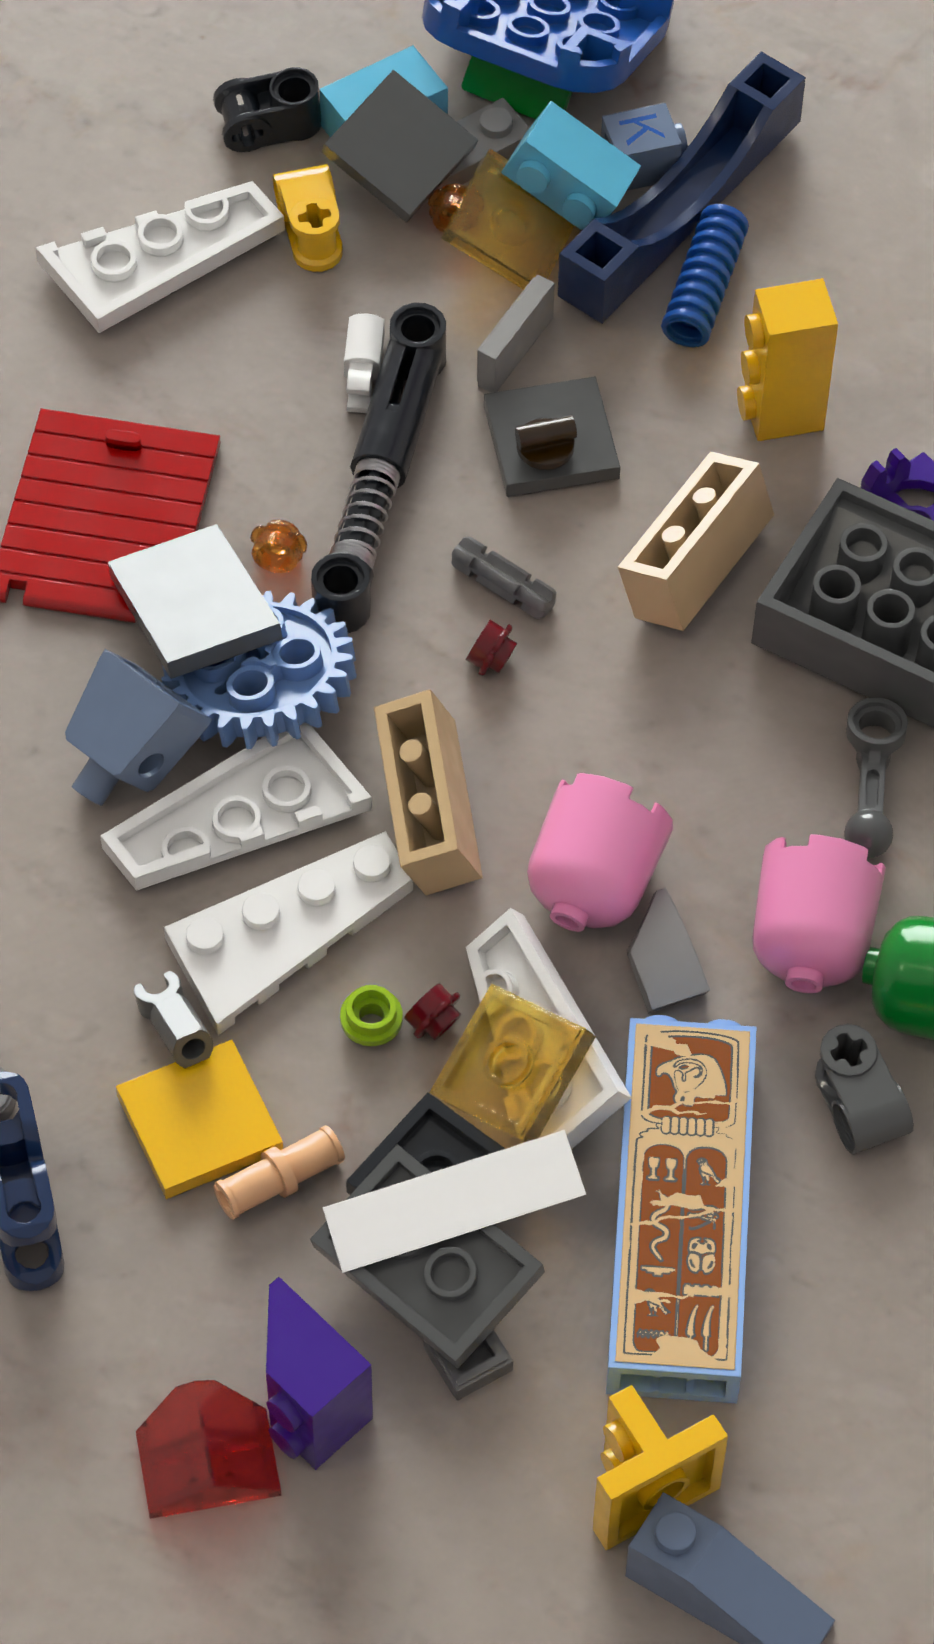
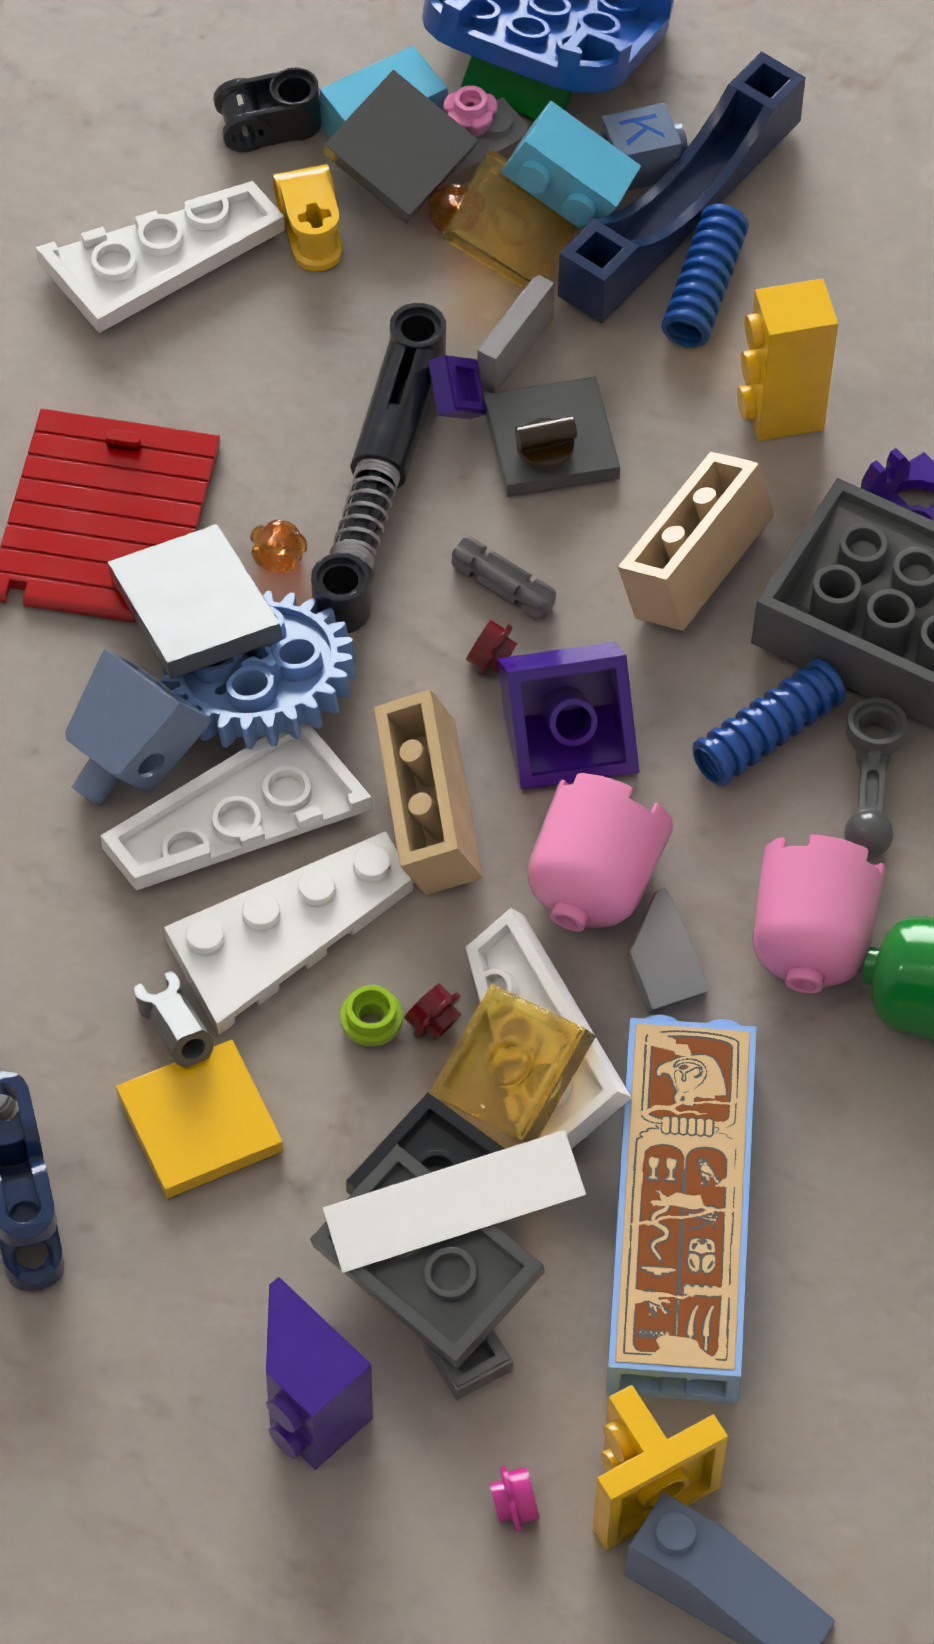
clear red slope [136,1380,282,1519] -> none
light nougat pin [214,1125,345,1220] -> none
white bar [344,313,385,413] -> none
dark grey piece [815,1024,914,1155] -> none
none -> dark purple tile [428,355,487,420]
none -> bright pink plate [443,86,498,137]
none -> dark pink plate [490,1465,540,1531]
none -> dark purple slope [497,642,640,790]
none -> blue piece [692,658,846,787]

